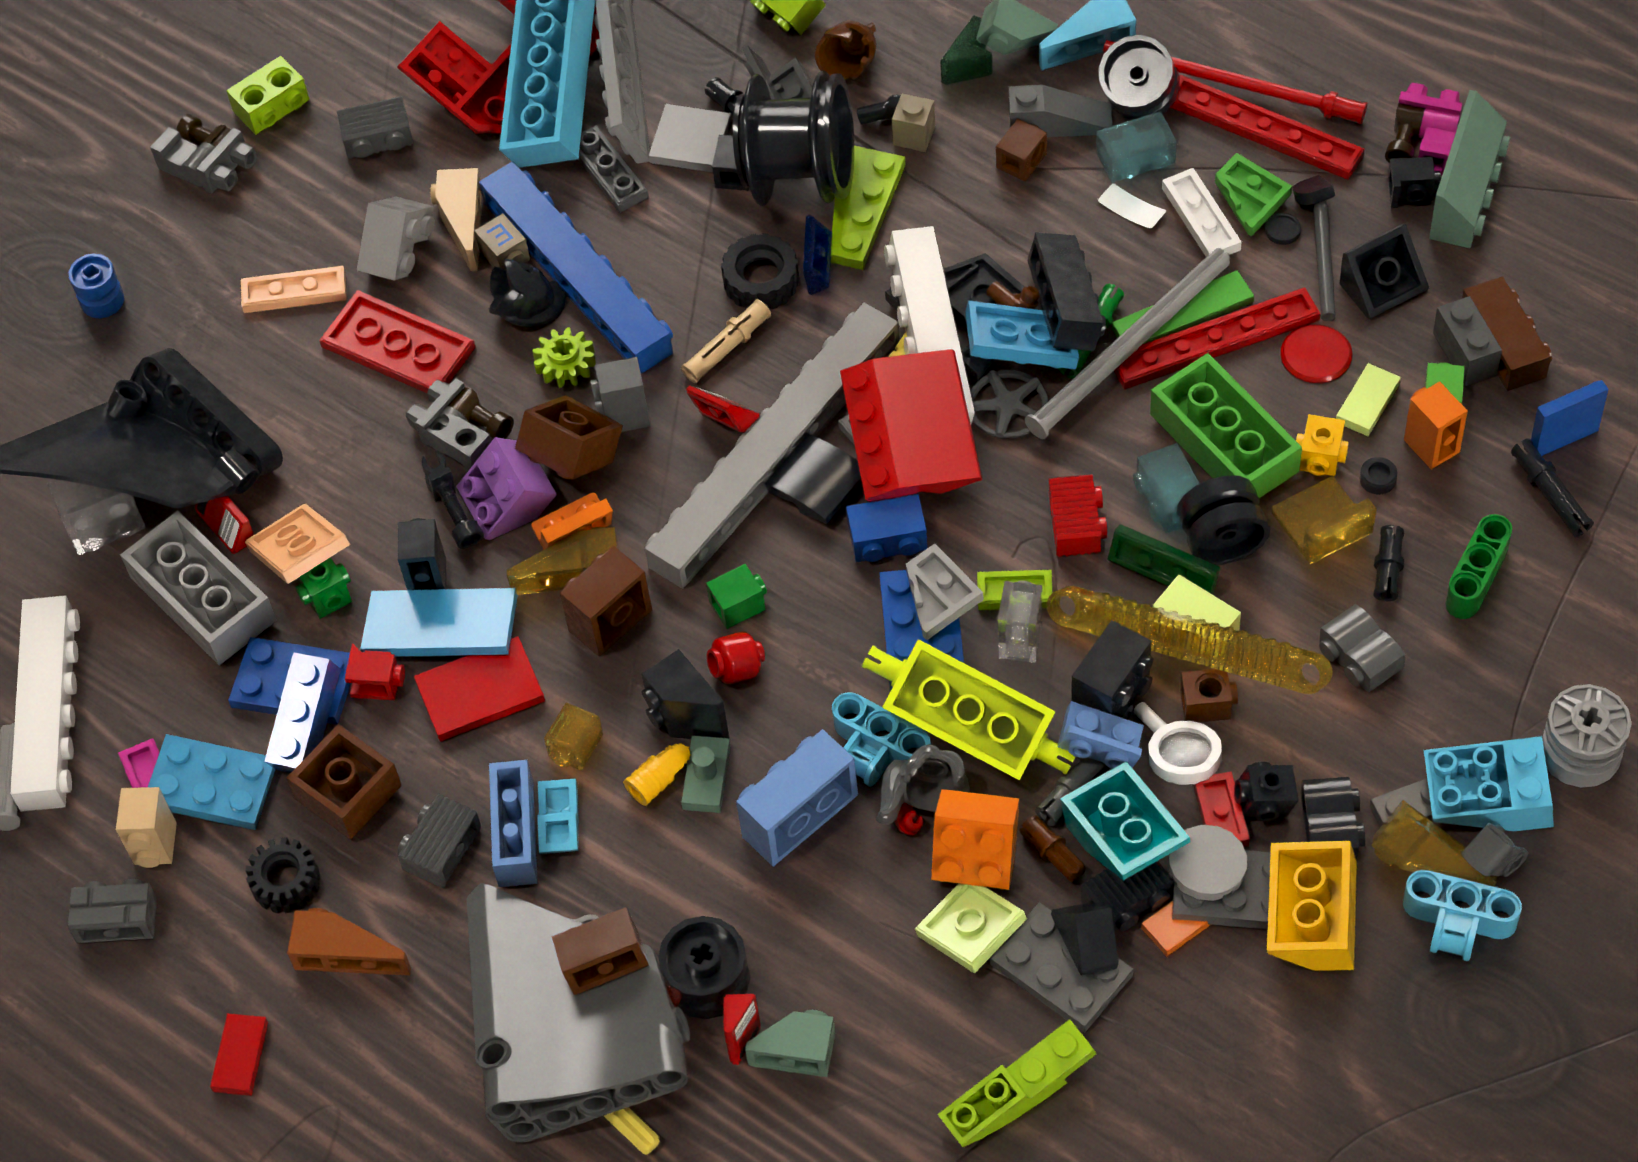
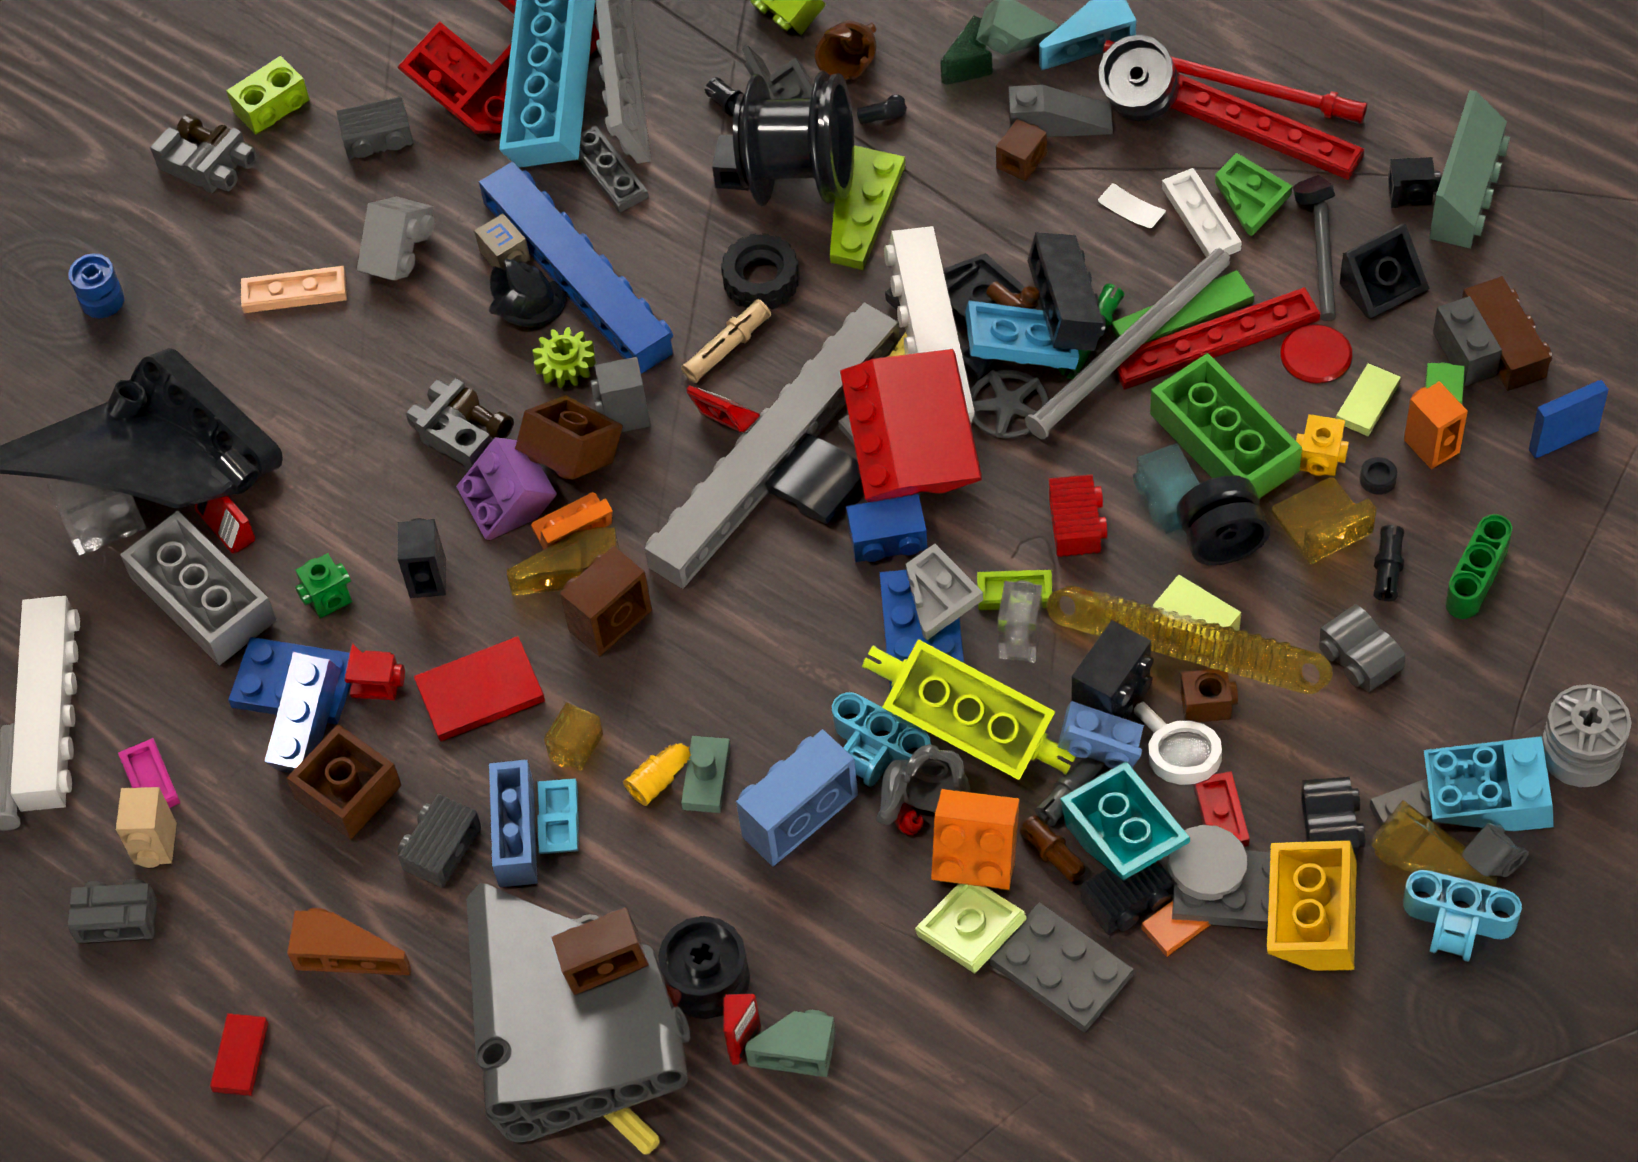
dark azure plate [148,734,275,830] -> none
light nougat tile [245,504,350,584] -> none
black tyre [245,838,320,914] -> none
tile [319,290,476,393] -> none
tile [360,588,518,656] -> none
black bar [422,451,484,549] -> none
tan slope [430,168,482,271] -> none
black slope [641,649,730,739] -> none
light grey tile [648,104,731,172] -> none
green brick [706,564,767,629] -> none
red head [706,631,765,684] -> none
clear blue slope [803,215,832,295] -> none
dark tan brick [892,94,935,152] -> none
lime slope [938,1019,1096,1147] -> none
black slope [1051,903,1119,976] -> none
clear light blue brick [1096,111,1177,183] -> none
dark green tile [1107,524,1221,595] -> none
black brick [1234,762,1299,821] -> none
black piece [1265,213,1301,245] -> none
dark pink hips [1385,82,1462,176] -> none
black pin [1511,438,1594,537] -> none

